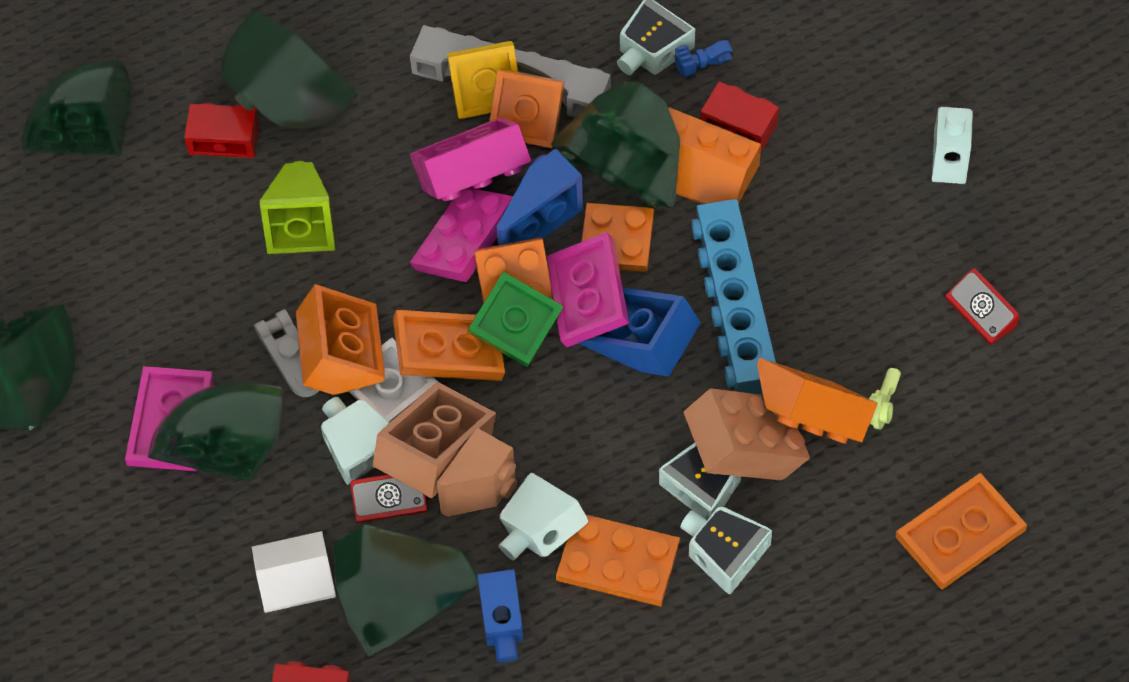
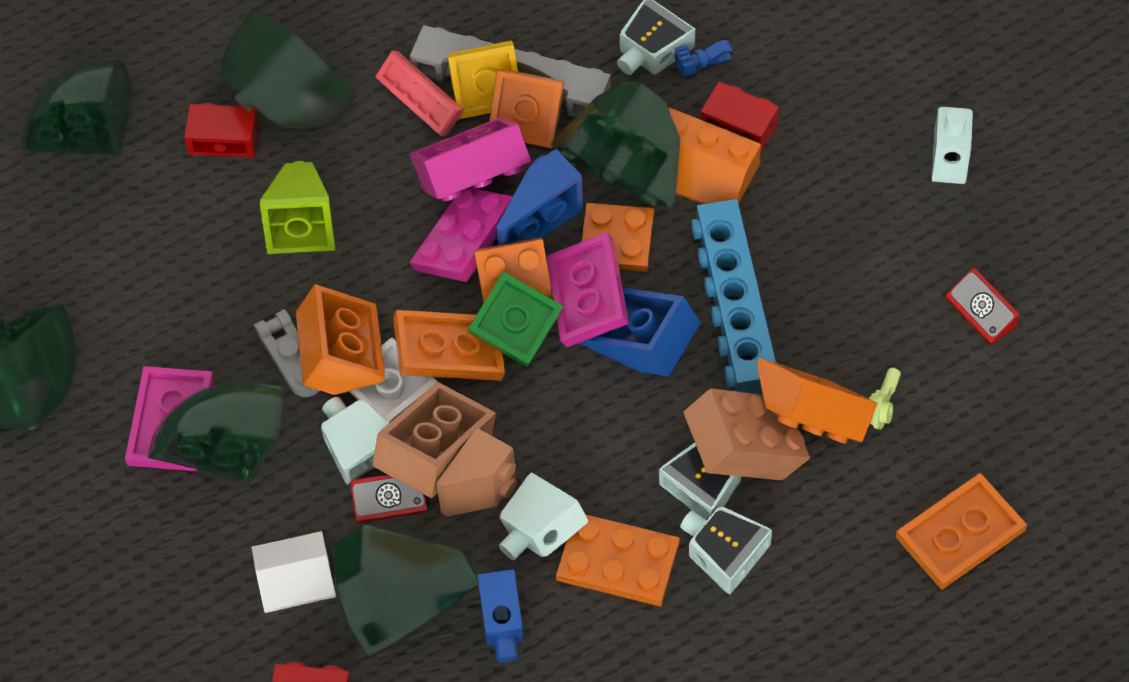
none -> coral plate [375,51,464,137]

